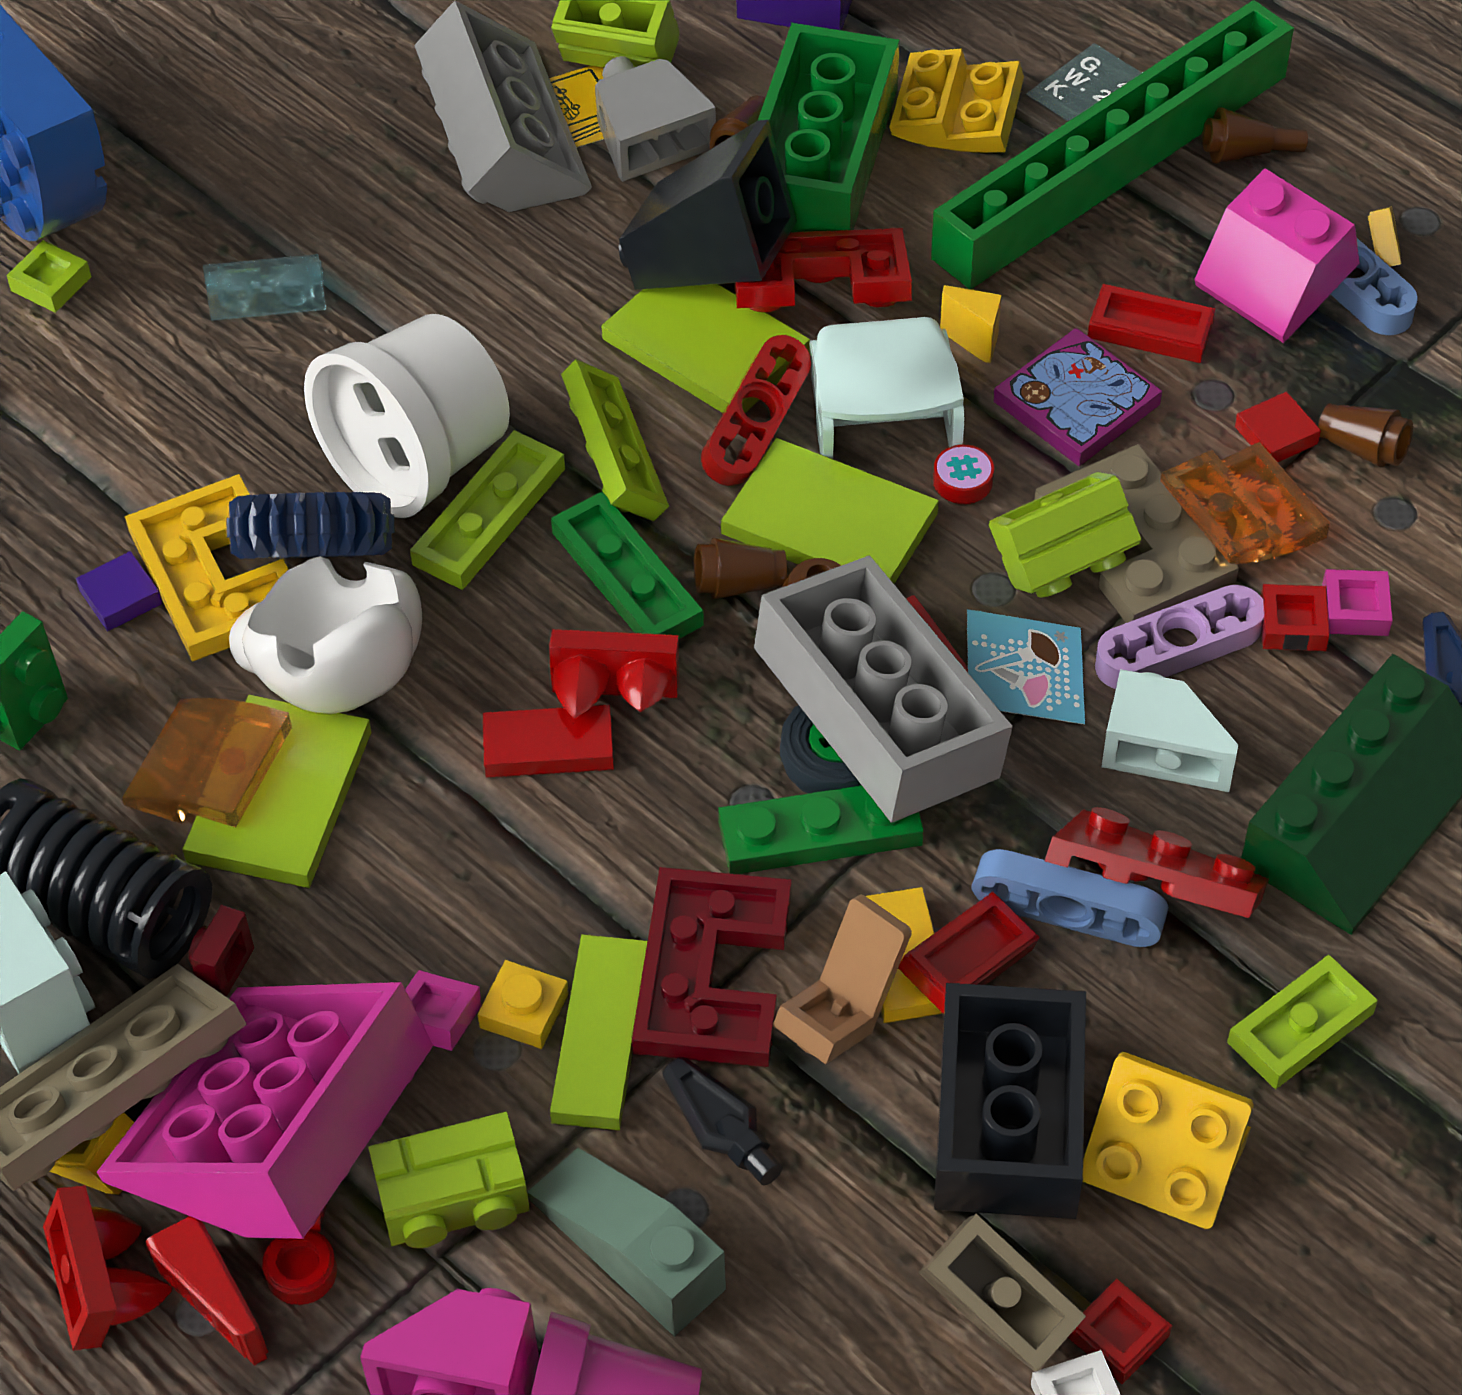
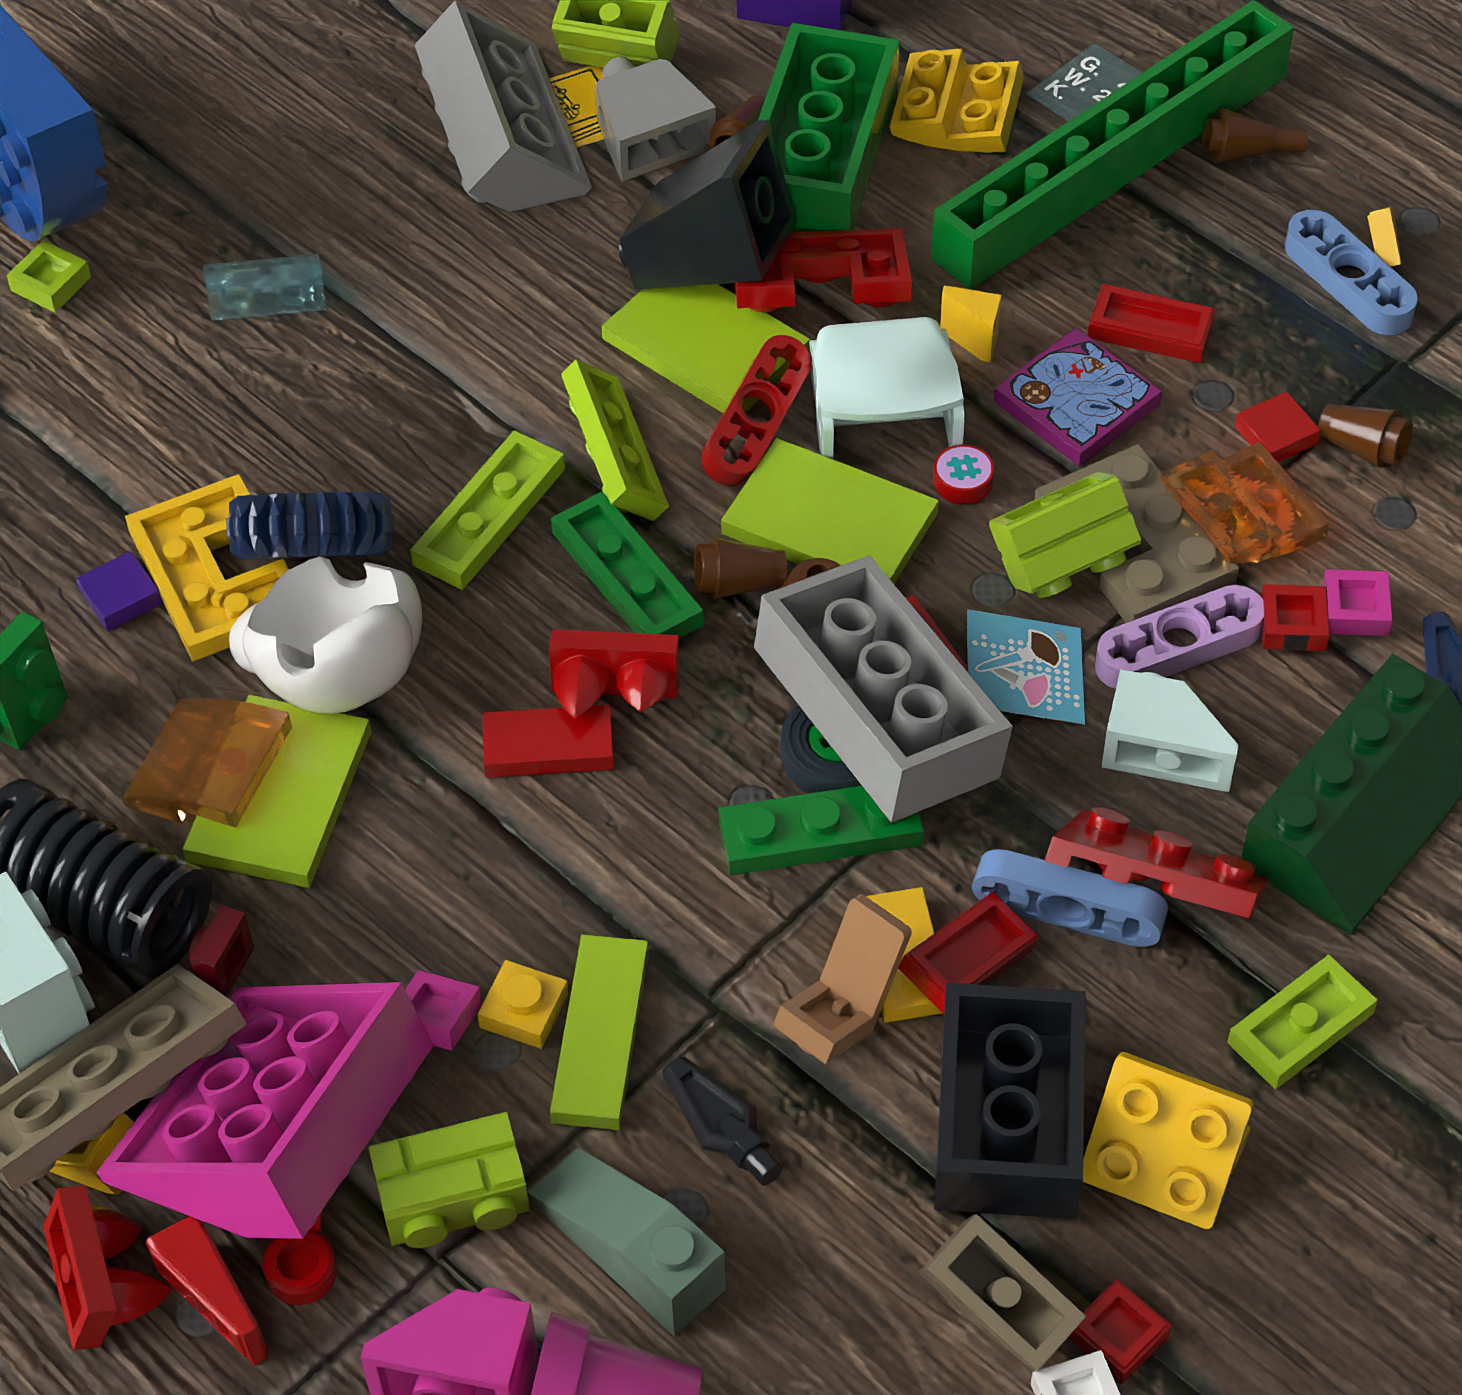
white piece [304,314,510,518] -> none
dark red plate [632,867,792,1067] -> none
dark pink slope [1194,168,1360,343] -> none

